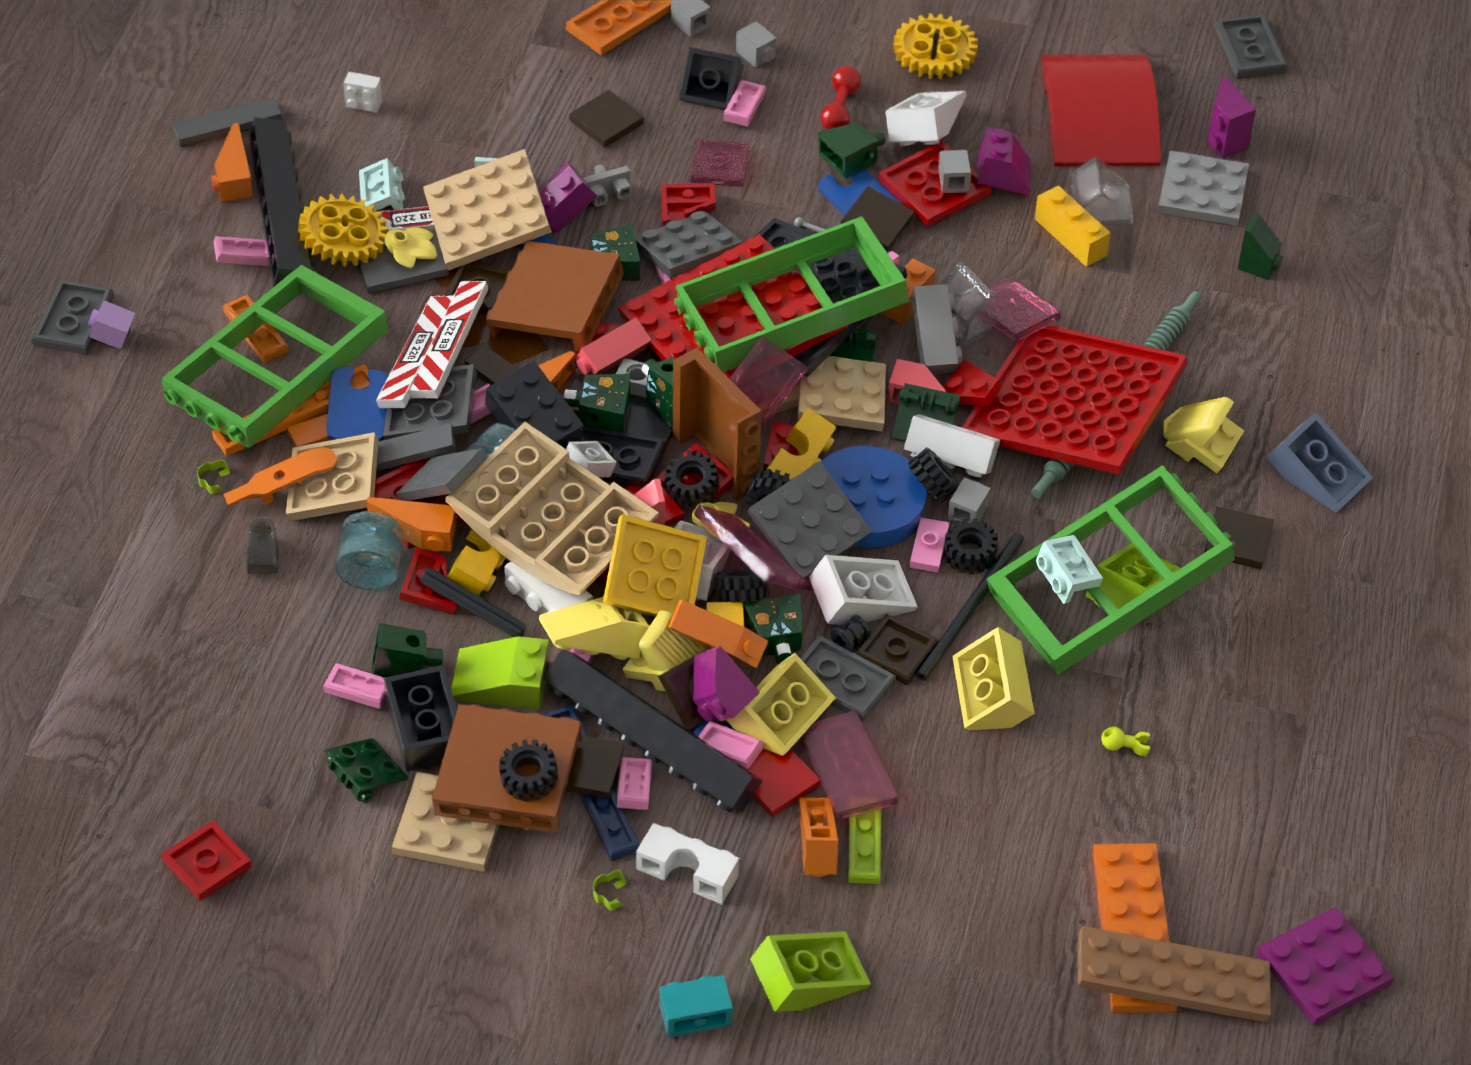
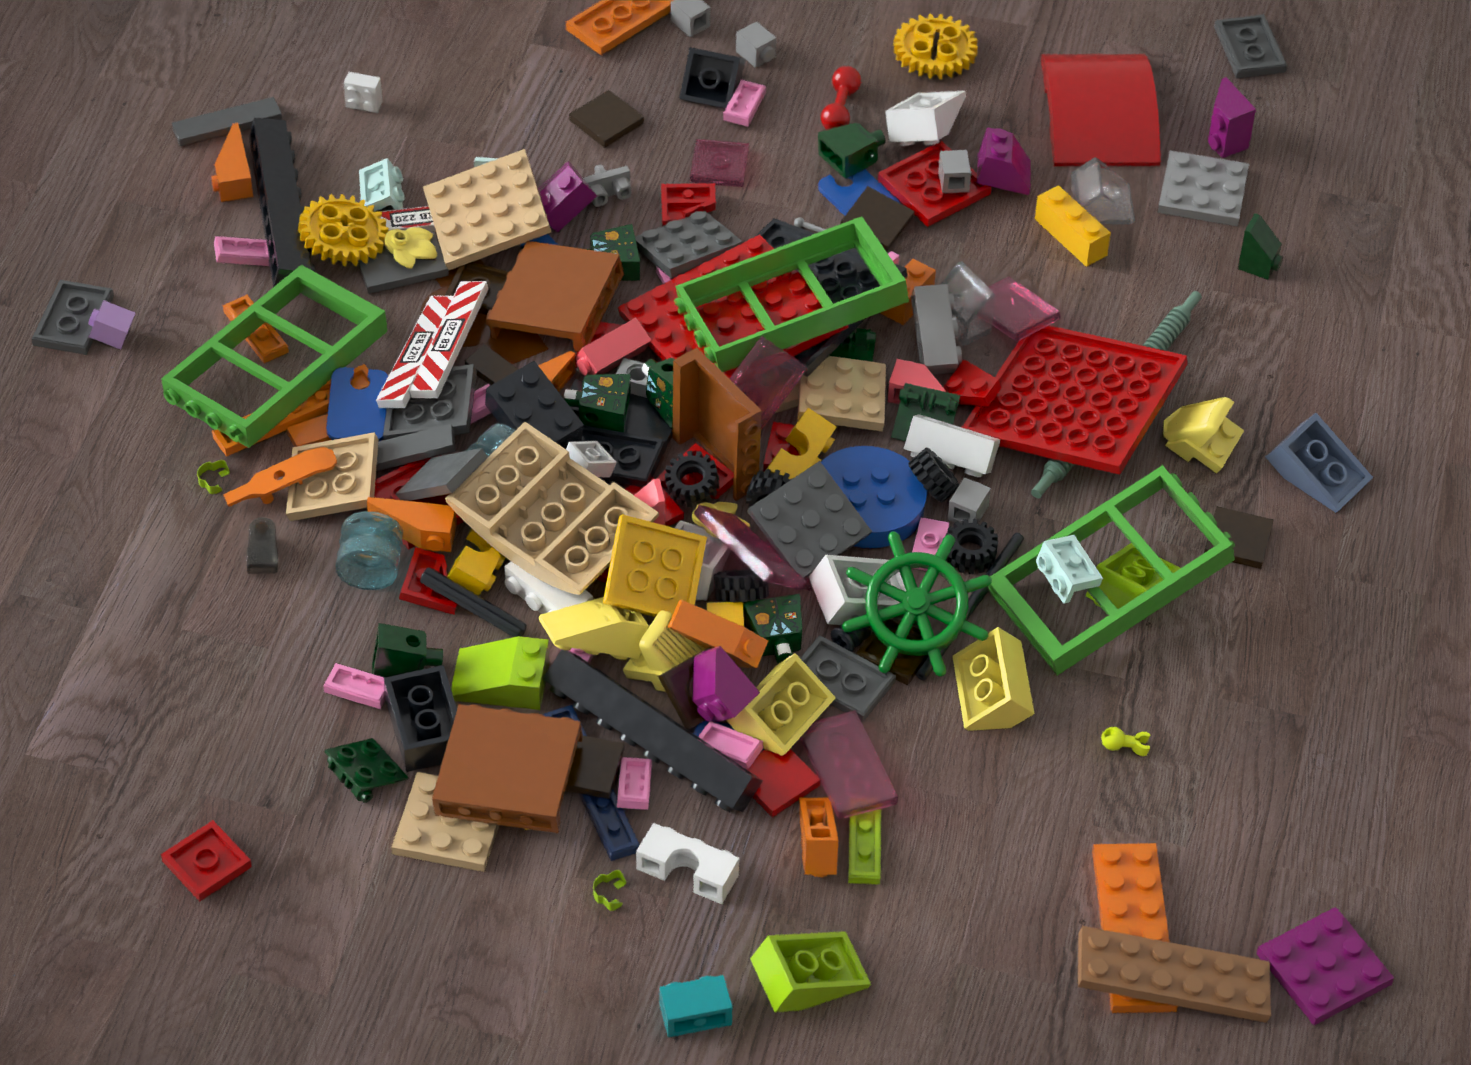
black tyre [499,739,558,801] -> none
none -> green piece [842,531,992,677]

